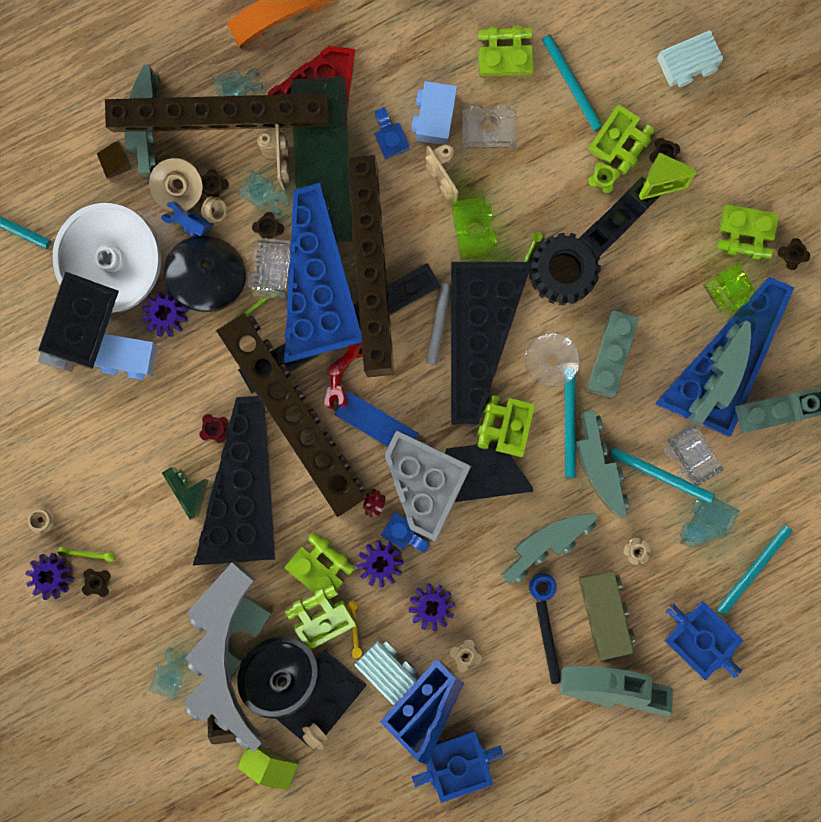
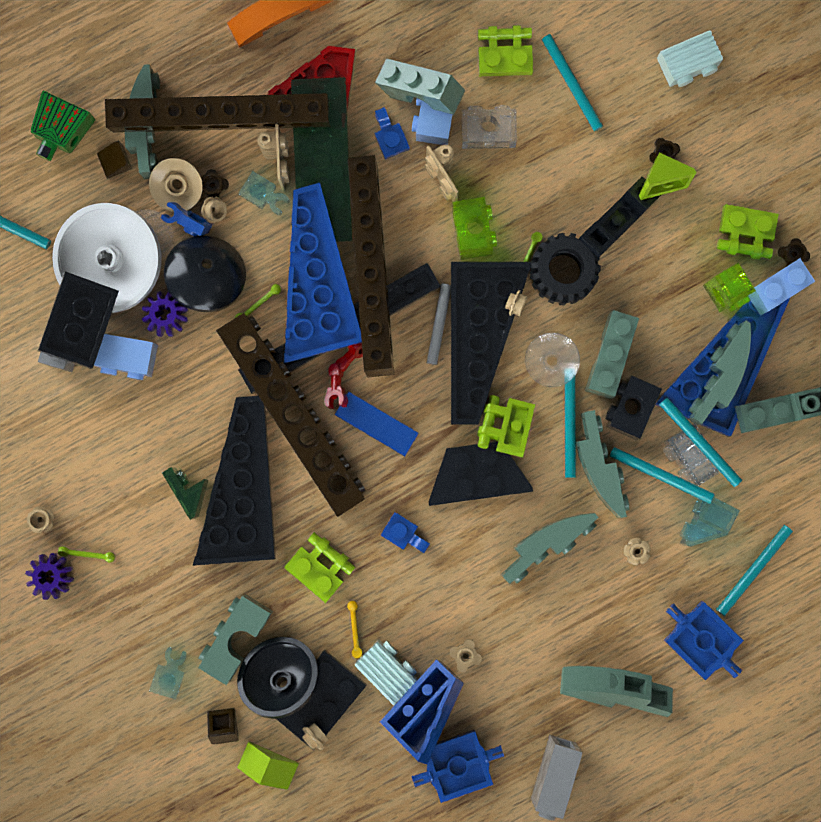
dark brown plate [82,568,111,597] -> none
light grey arch [183,561,265,752] -> none
dark red plate [199,414,229,443] -> none
clear light blue plate [213,68,264,96] -> none
clear brick [248,237,291,300] -> none
dark brown plate [252,212,284,244] -> none
lime plate [285,585,356,650] -> none
dark purple gear [357,540,404,588] -> none
dark red plate [363,489,385,517] -> none
light grey plate [384,431,471,541] -> none
dark purple gear [409,584,455,631] -> none
blue plate [529,573,557,601] -> none
black bar [535,601,561,684] -> none
olive brick [578,570,636,661] -> none
lime plate [587,104,655,175] -> none
lime plate [588,162,620,193] -> none
none -> green torso [31,90,95,162]
none -> sand green arch [375,58,465,115]
none -> tan plate [505,290,528,317]
none -> light grey brick [531,734,583,821]
none -> black brick [605,375,662,440]
none -> teal bar [659,398,742,487]
none -> light blue brick [746,258,815,316]

